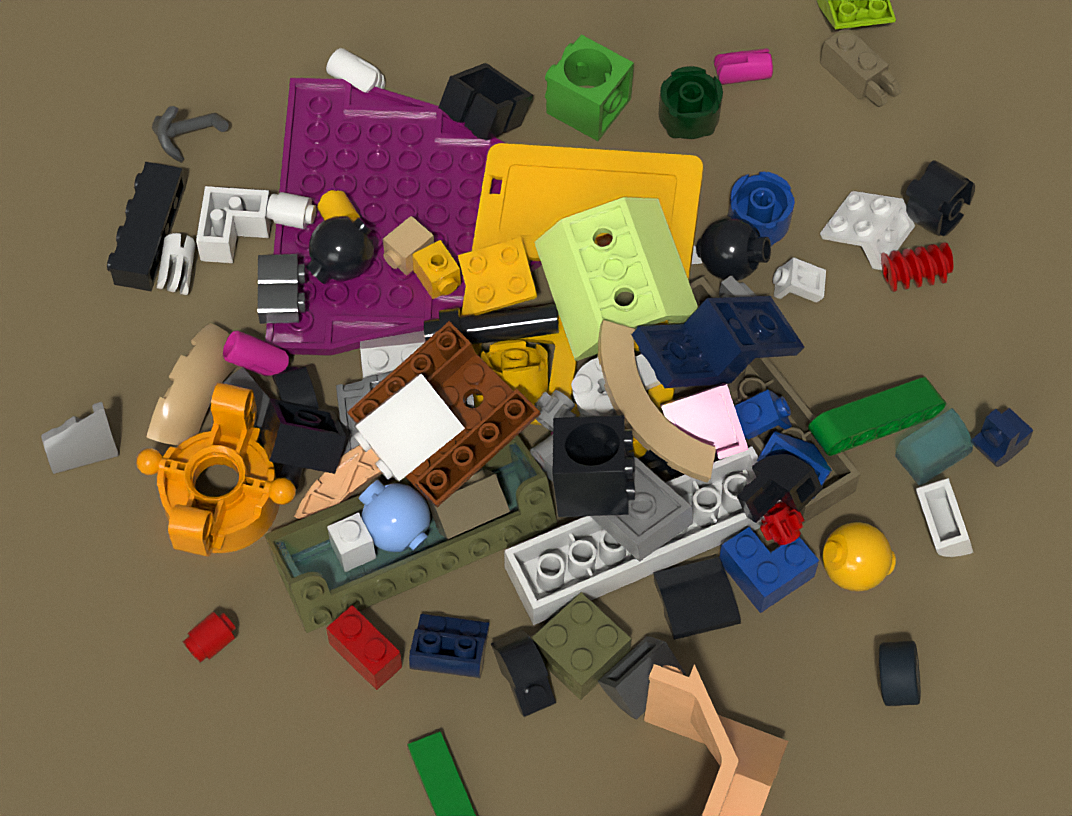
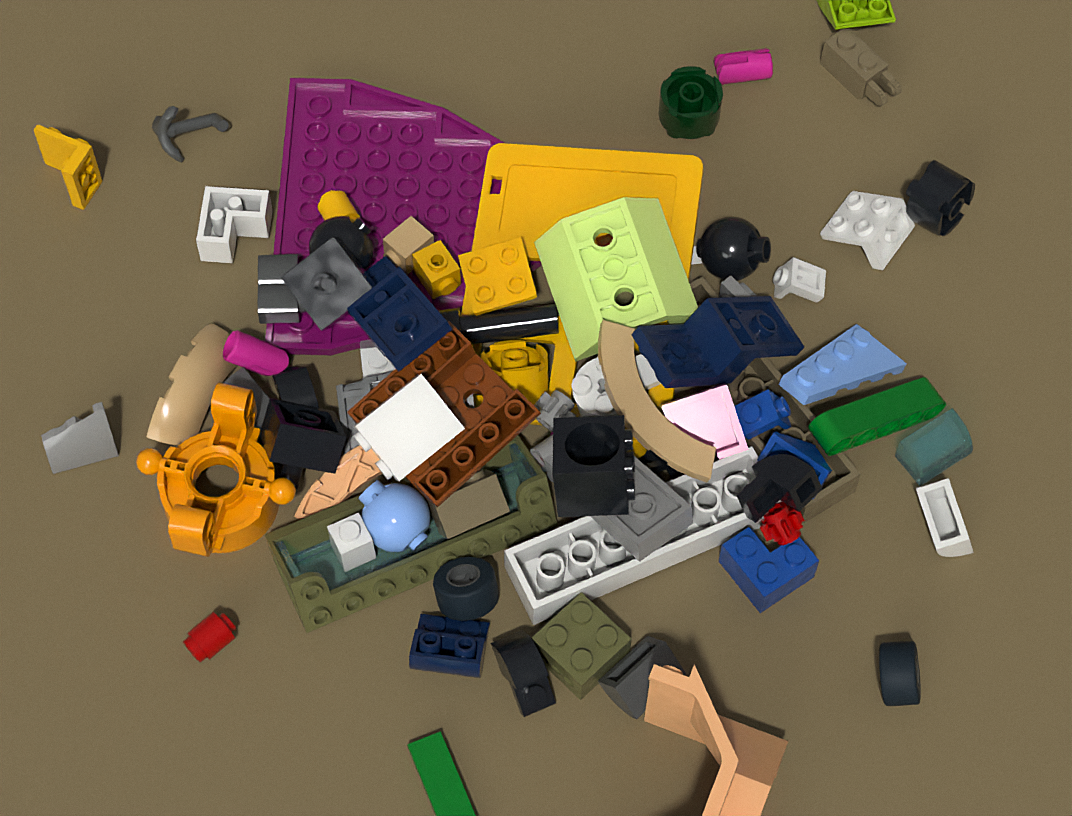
black brick [107,162,186,292] -> none
white arm [157,233,196,295] -> none
white brick [267,192,316,229] -> none
white arm [326,48,385,93] -> none
red brick [326,605,402,690] -> none
black piece [438,63,533,141] -> none
bright green brick [545,34,634,141] -> none
black slope [653,557,741,640] -> none
blue brick [728,172,795,247] -> none
yellow brick [822,522,896,591] -> none
red piece [881,242,954,292] -> none
dark blue brick [971,408,1034,467] -> none
none -> yellow bracket [34,124,103,210]
none -> black brick [281,236,376,331]
none -> dark blue bracket [346,256,452,372]
none -> black wheel [433,557,499,621]
none -> light blue wing [778,324,907,405]

